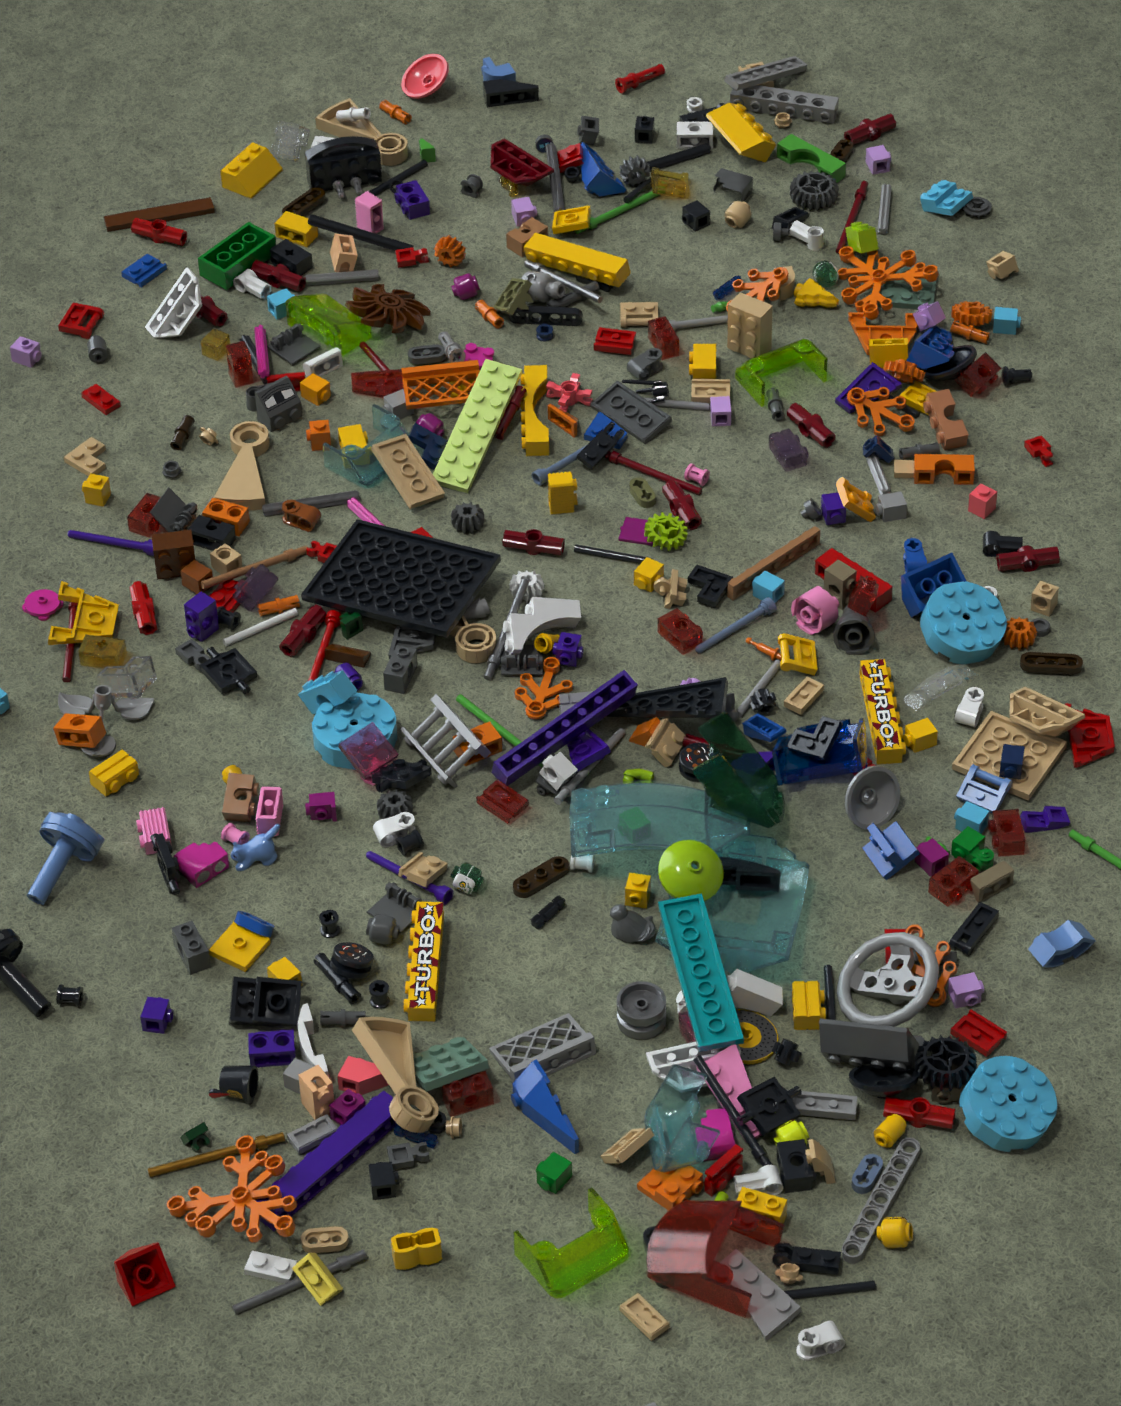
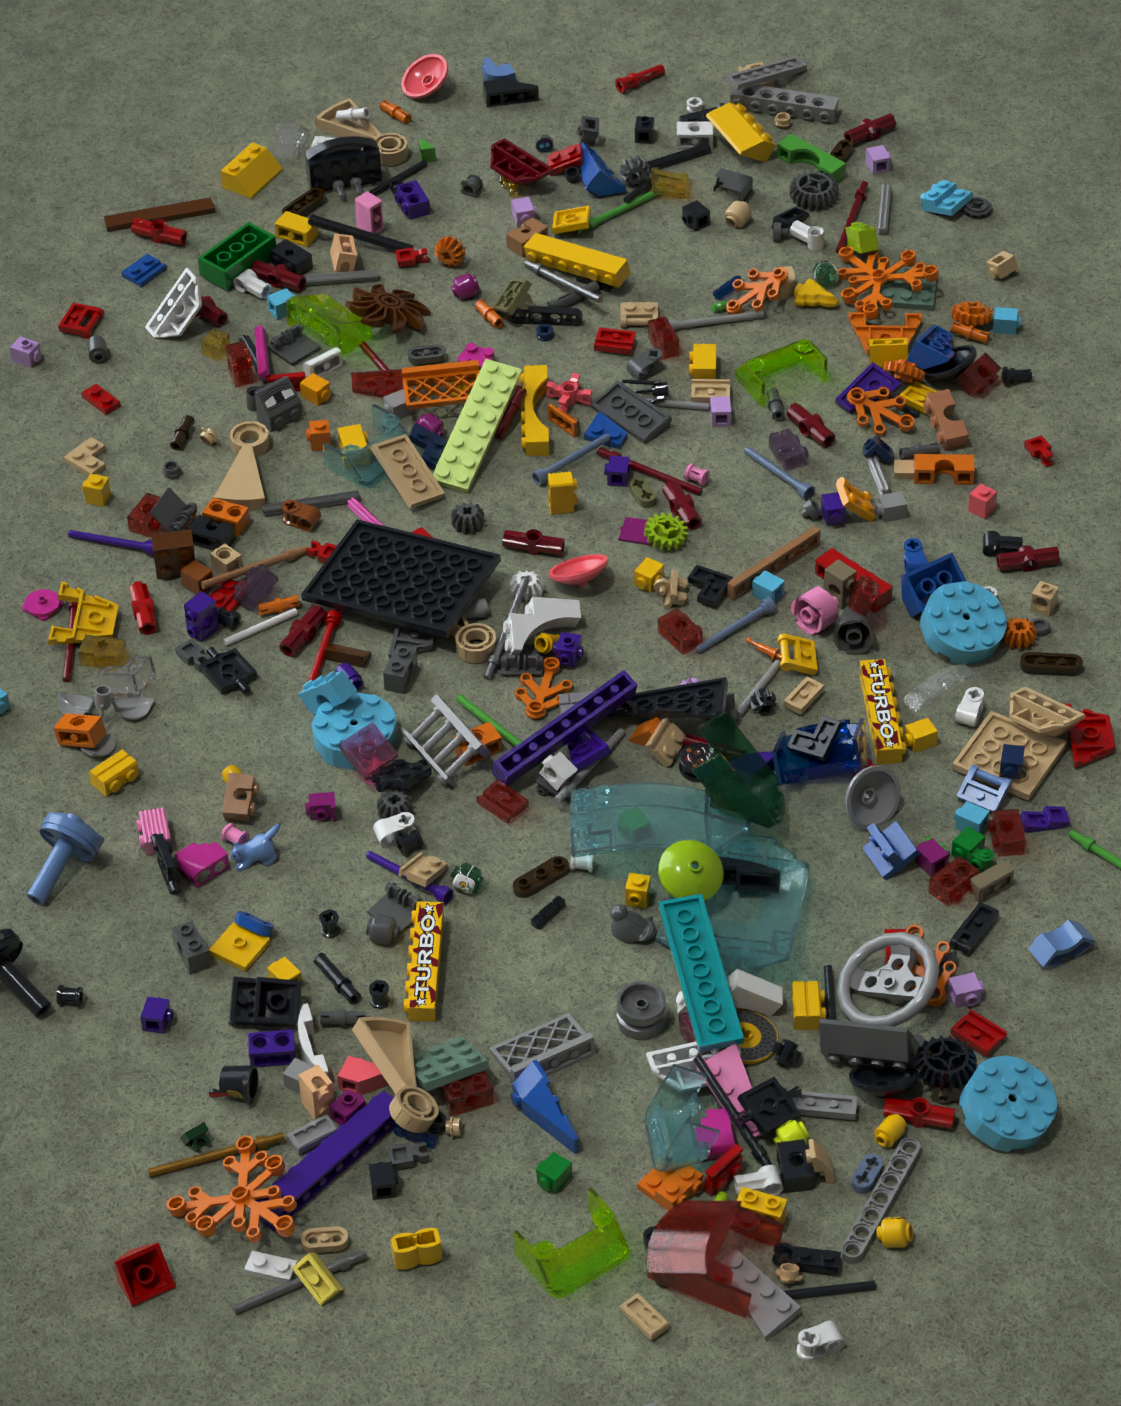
bright pink brick [255,787,283,836] -> none
black head [330,942,374,979] -> none
dark green tile [339,612,363,640] -> none
light grey pin [438,331,466,363] -> none
light grey piece [519,271,565,303] -> none
flat silver axle [546,143,565,212] -> none
black bar [574,544,653,564] -> none
black hinge [577,421,625,470] -> none
tan plate [601,1128,655,1164] -> none
lime arm [622,768,654,784] -> none
tan brick [727,292,773,361] -> none
blue slope [742,713,787,742] -> none
lavender brick [913,301,946,331] -> none
none -> coral dish [549,554,608,587]
none -> dark purple brick [604,456,630,487]
none -> sand blue piece [744,447,815,500]

